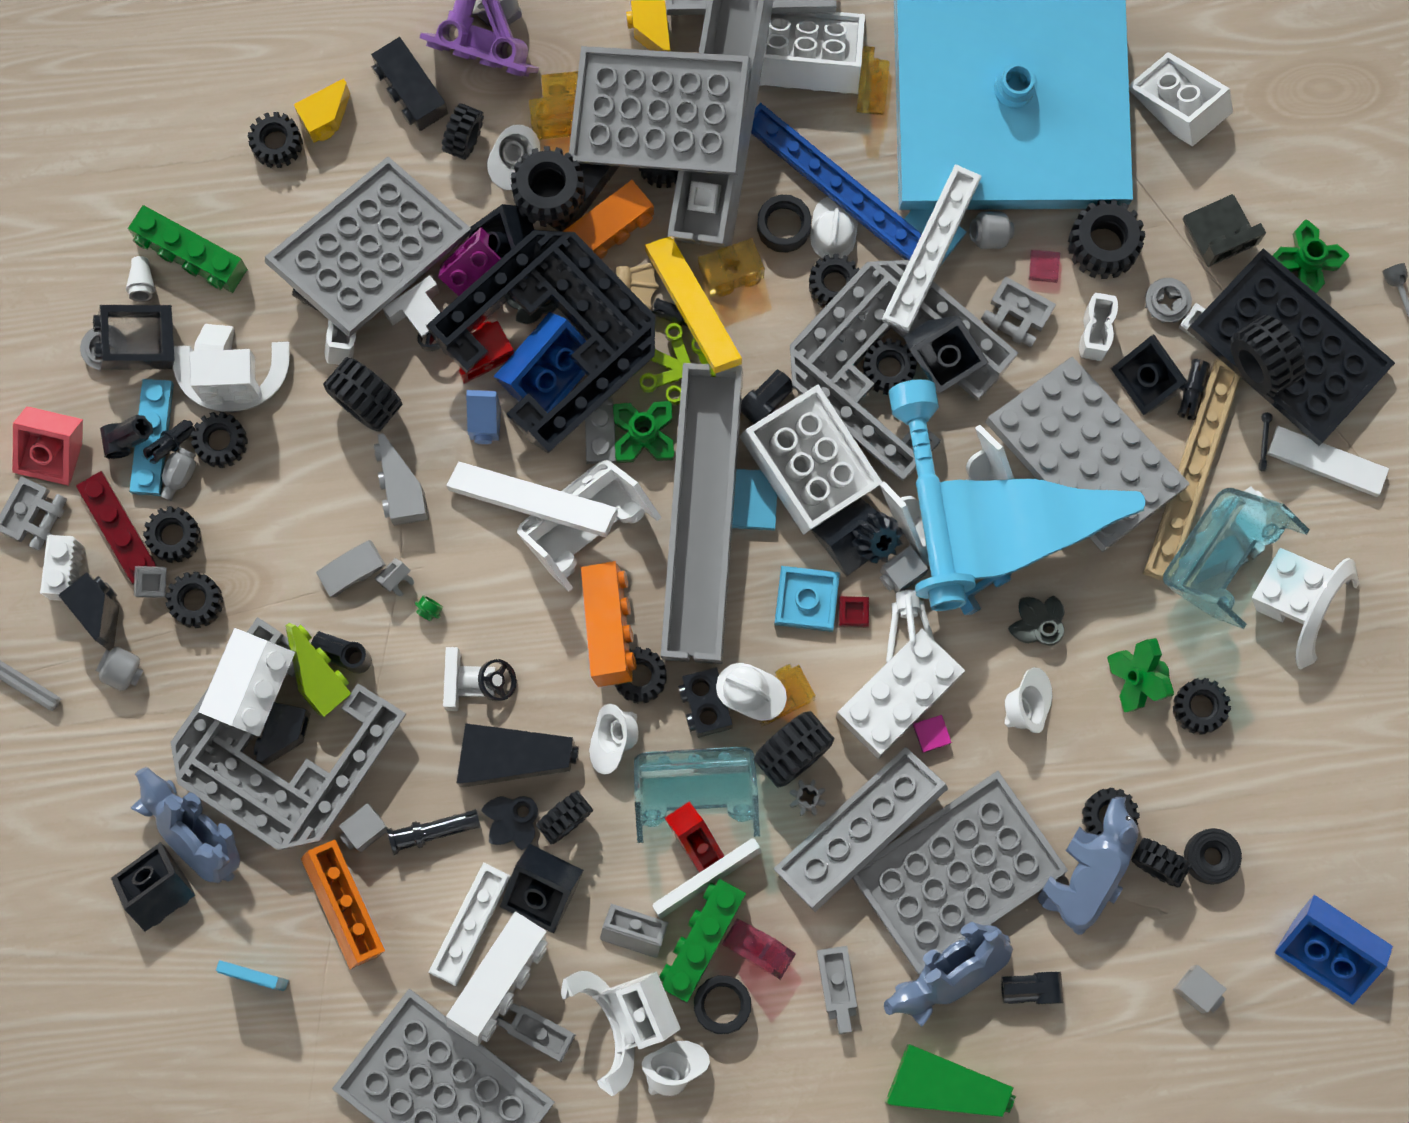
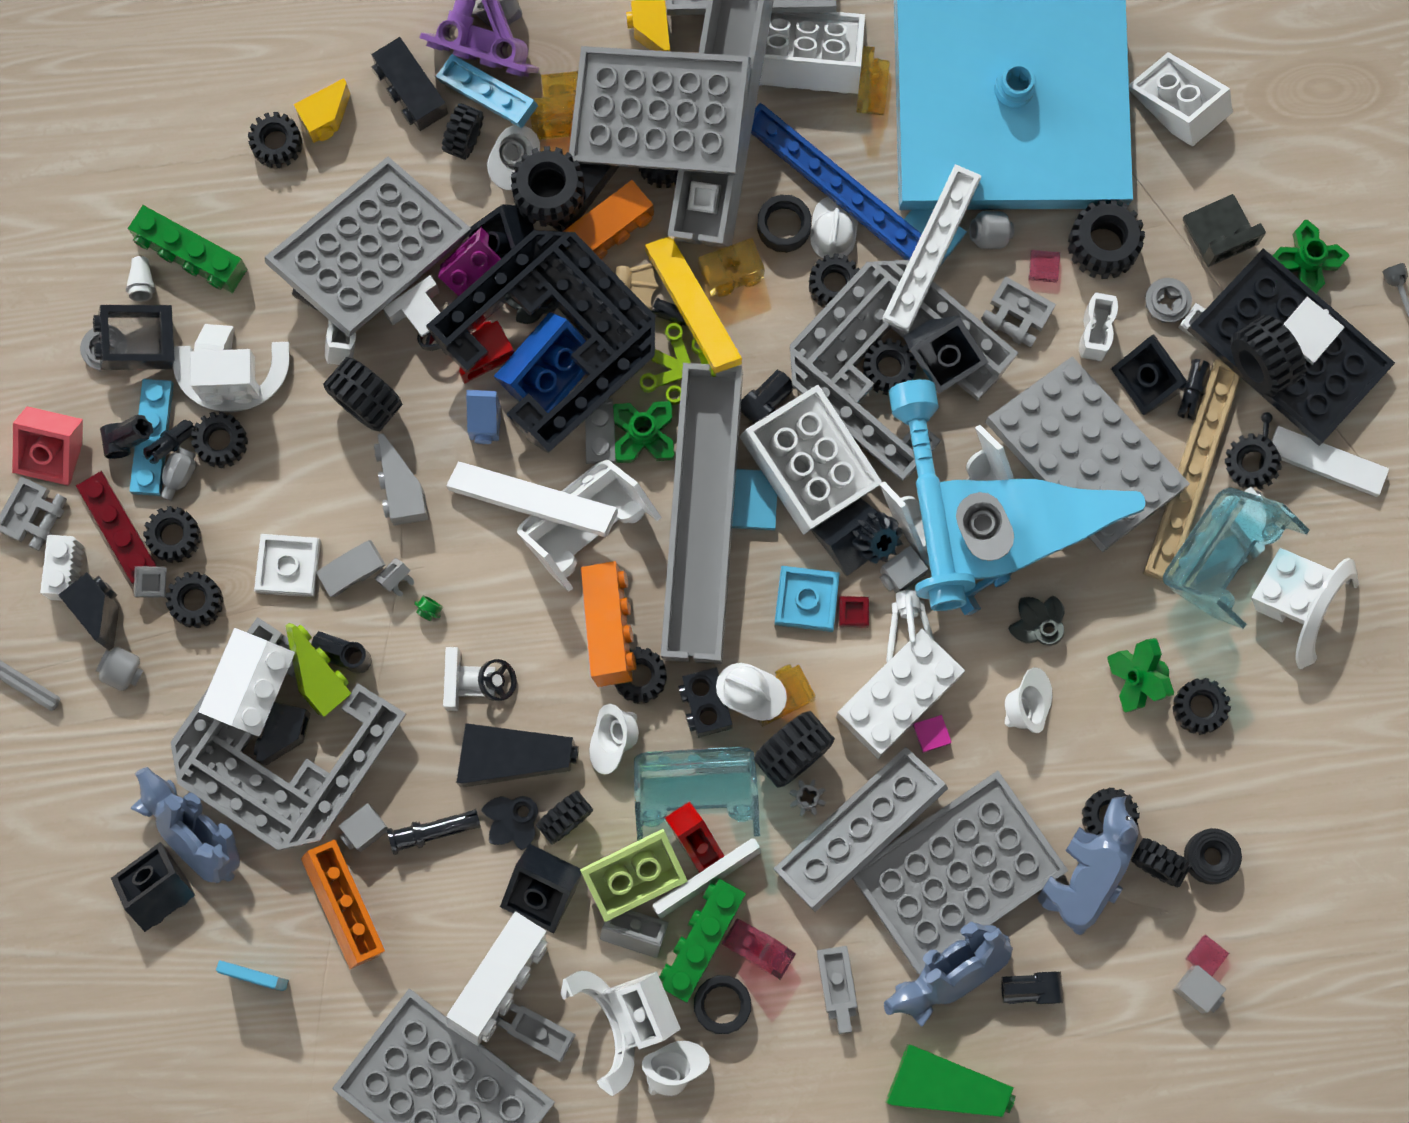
white tile [428,862,511,986] -> none
blue slope [1275,895,1393,1005] -> none
none -> white tile [254,534,321,597]
none -> medium azure plate [435,54,538,128]
none -> yellowish green slope [580,829,688,922]
none -> light grey piece [956,492,1014,561]
none -> clear pink tile [1185,934,1230,976]
none -> black tyre [1225,433,1282,490]
none -> white piece [1284,297,1344,365]

